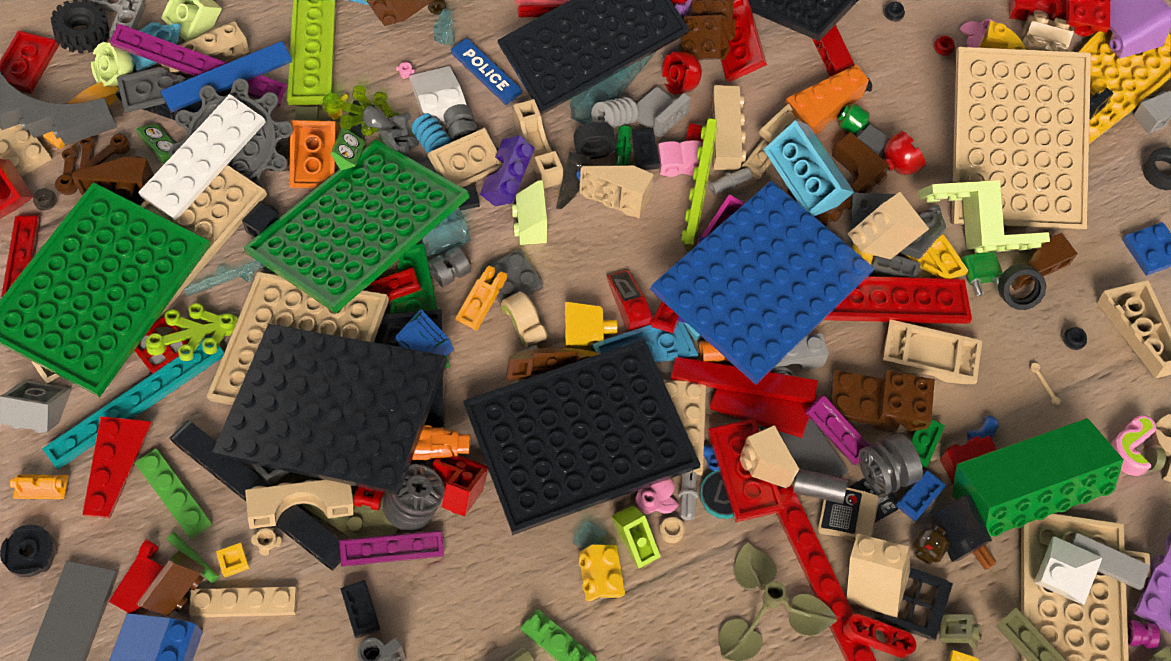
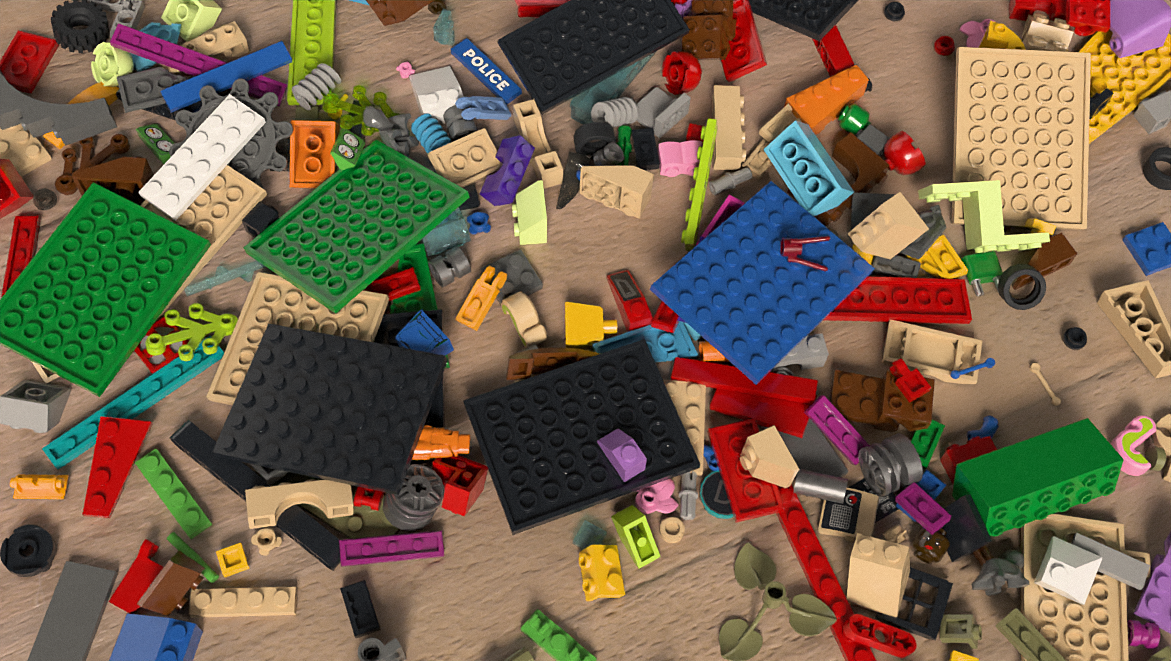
none -> light grey piece [292,63,341,110]
none -> medium blue hinge [455,96,512,120]
none -> blue plate [467,212,491,235]
none -> flat silver wheel [593,142,624,166]
none -> medium lavender slope [597,429,647,482]
none -> dark red plant [780,236,830,271]
none -> tan plate [883,524,907,544]
none -> red plate [889,358,932,403]
none -> magenta plate [895,482,951,535]
none -> blue hinge [950,358,995,379]
none -> dark grey animal [971,550,1030,596]
none -> yellow plate [1025,218,1056,235]

